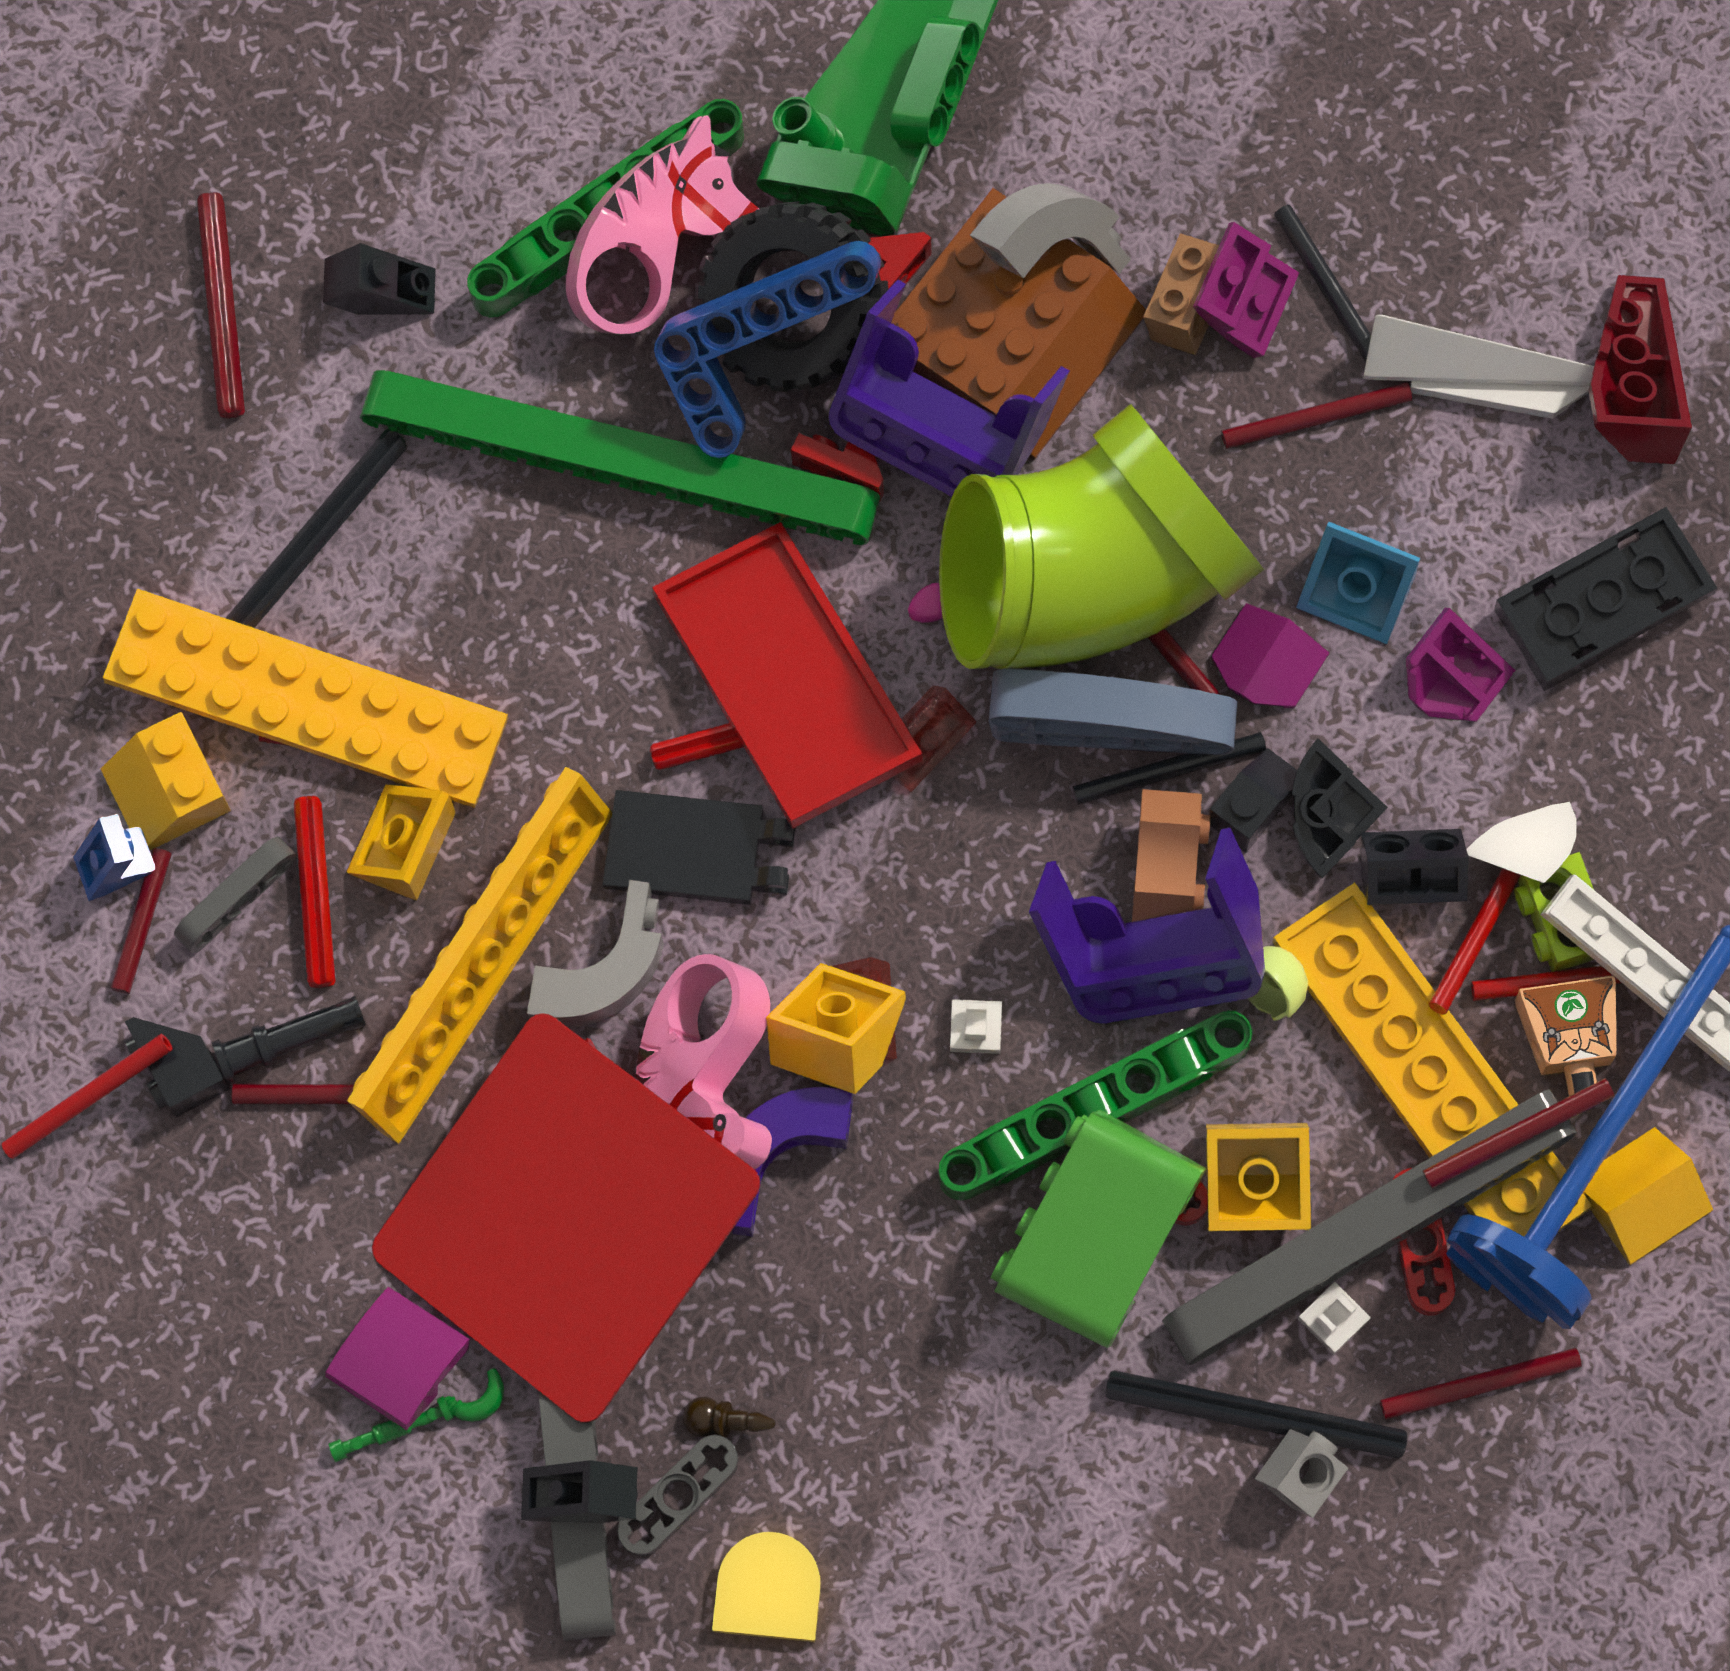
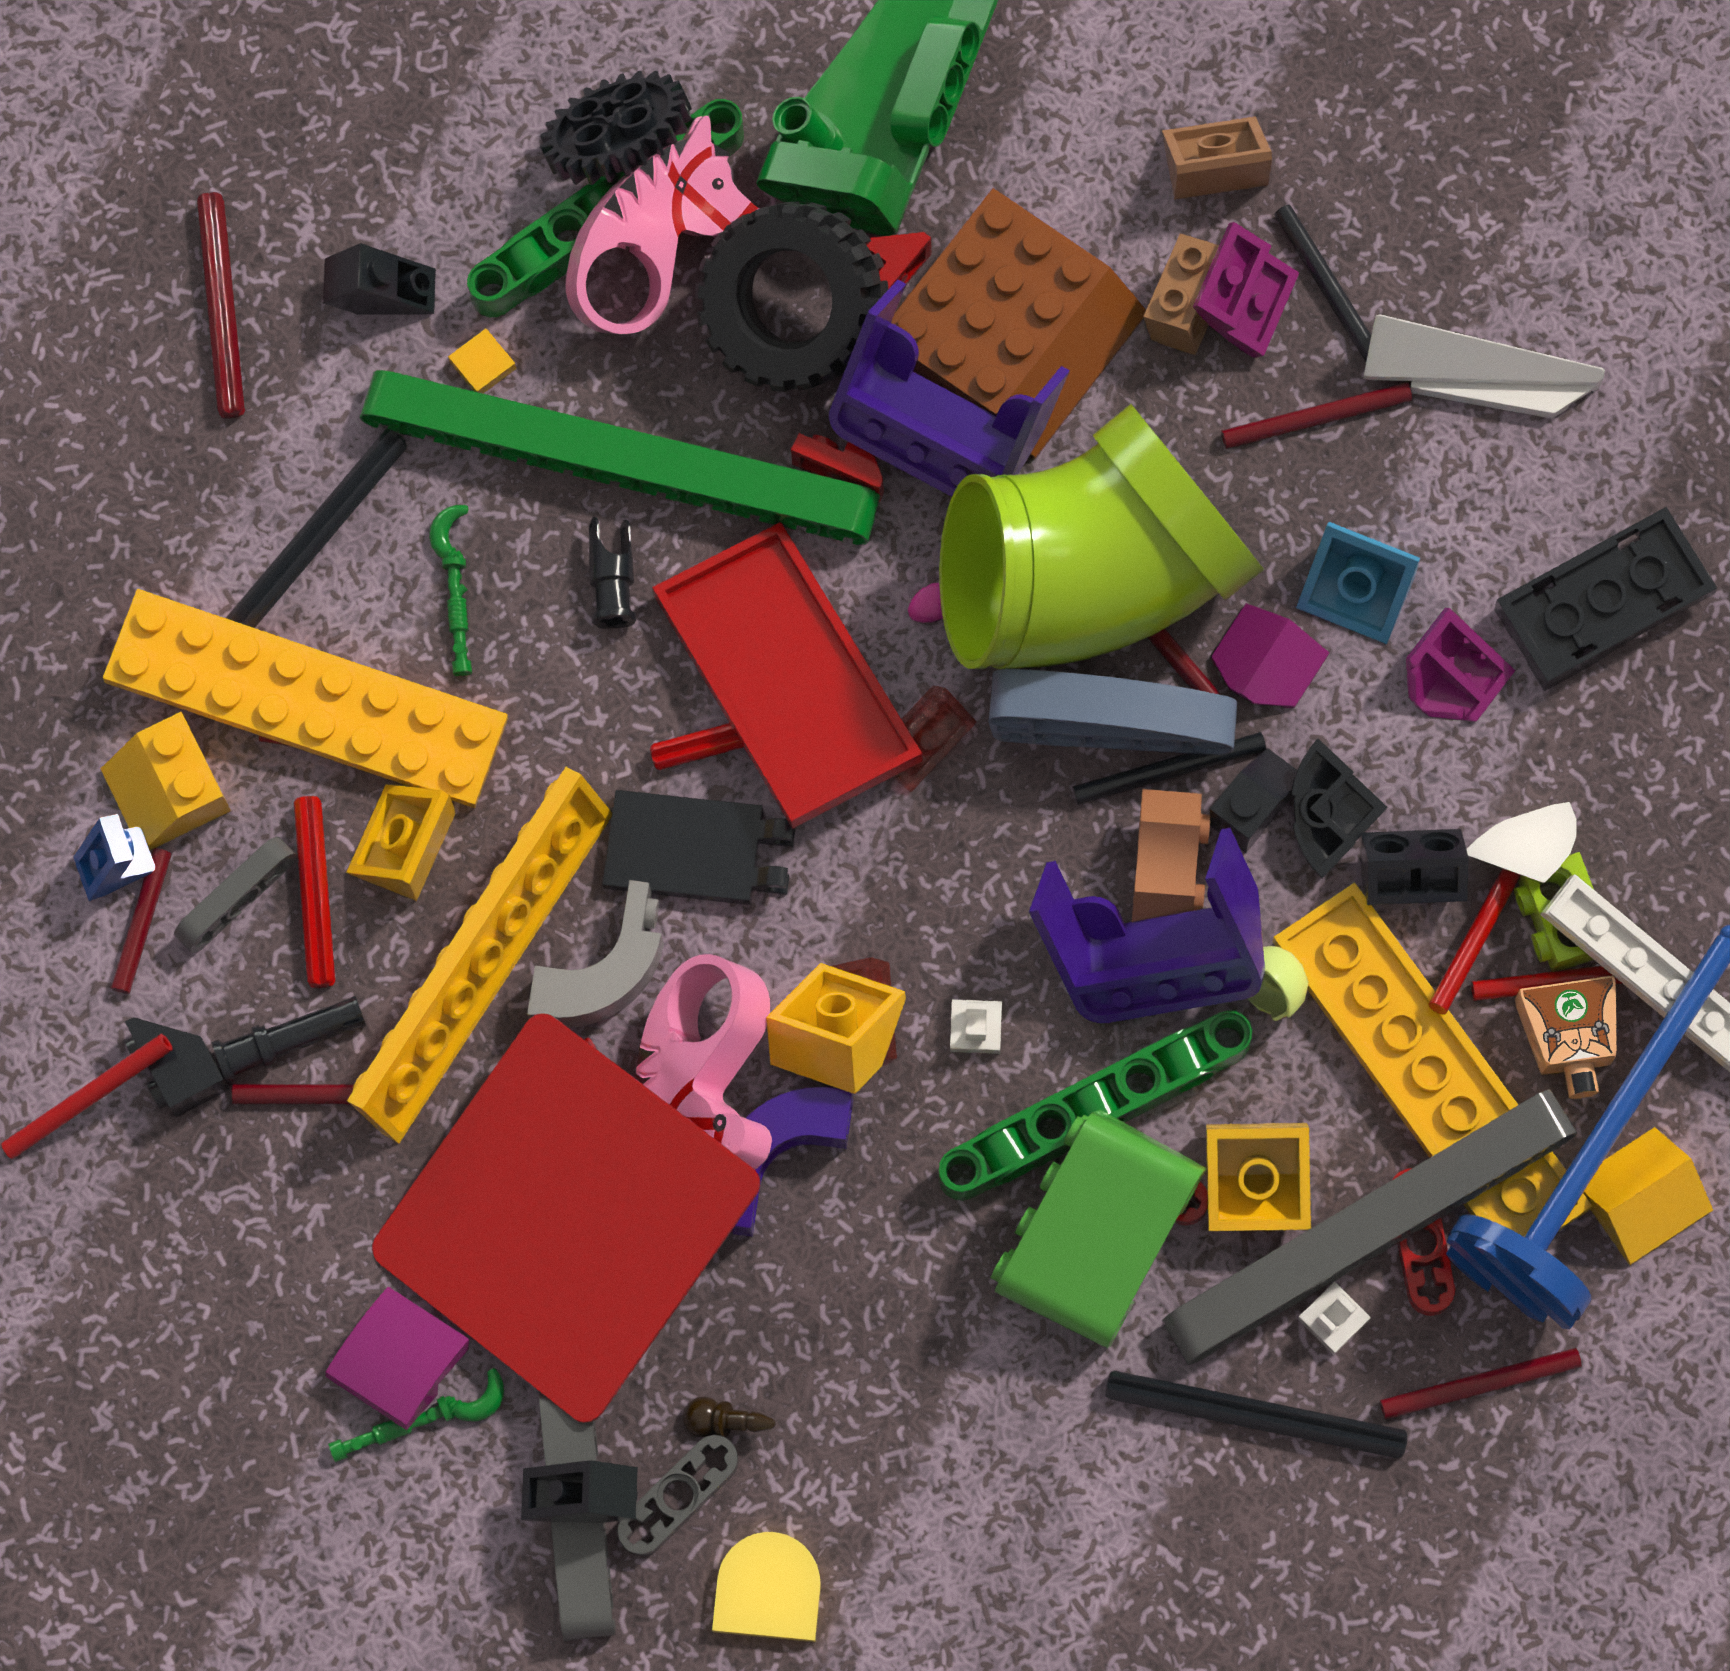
blue beam [654,241,881,458] -> none
light grey arch [970,183,1131,278] -> none
light grey brick [1255,1429,1348,1518] -> none
dark red piece [1422,1078,1615,1189] -> none
dark red wedge [1588,275,1692,464] -> none
none -> green piece [429,505,472,676]
none -> yellow tile [448,329,517,394]
none -> black gear [540,71,692,185]
none -> black piece [589,517,636,629]
none -> medium nougat slope [1162,116,1272,200]

